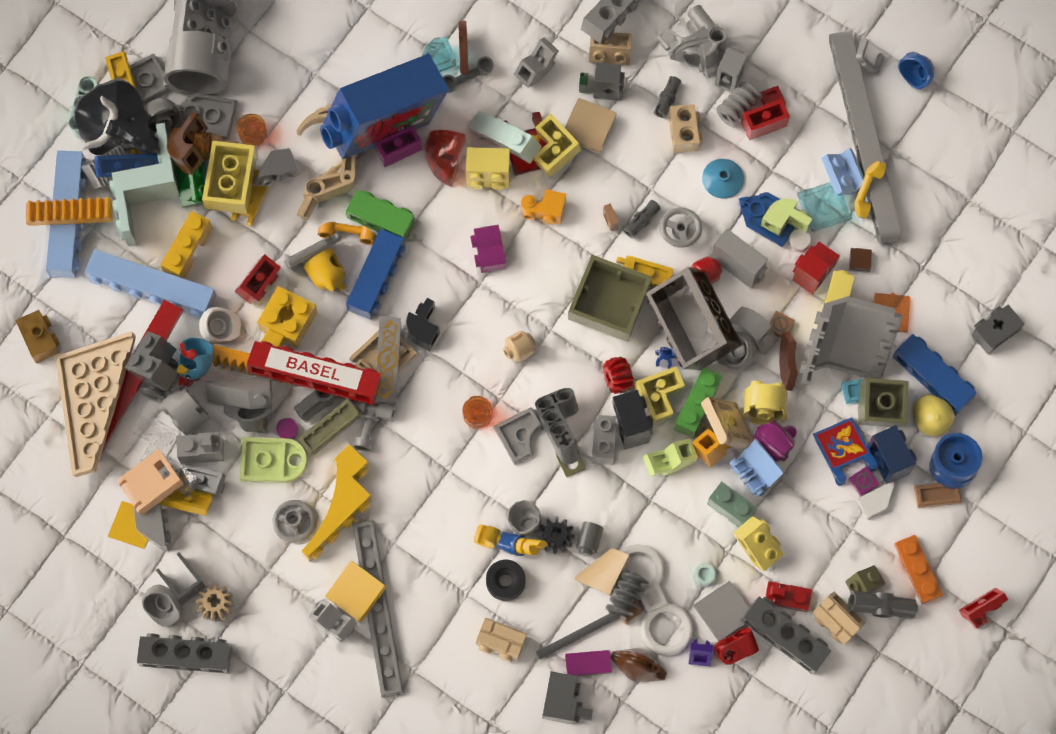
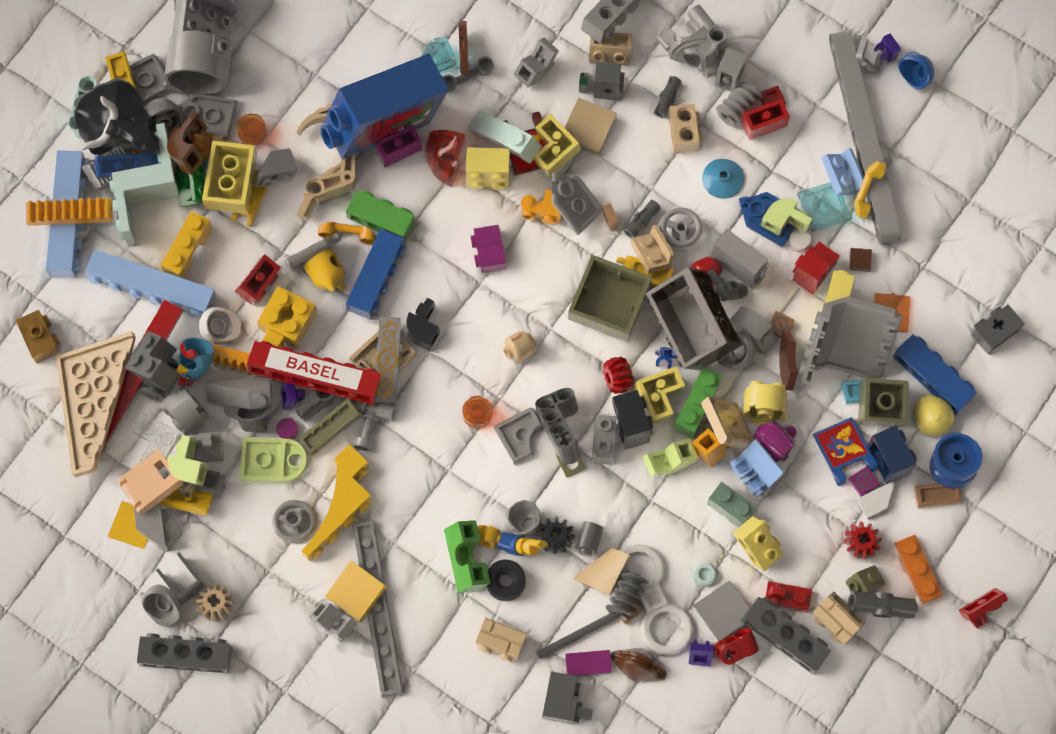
none -> yellowish green brick [168,435,208,486]
none -> dark purple tile [280,383,305,410]
none -> bright green arch [444,520,490,593]
none -> light grey tile [552,172,603,236]
none -> tan bracket [630,225,675,274]
none -> dark grey piece [706,268,749,302]
none -> red gear [843,521,882,560]
none -> dark purple tile [874,33,902,62]

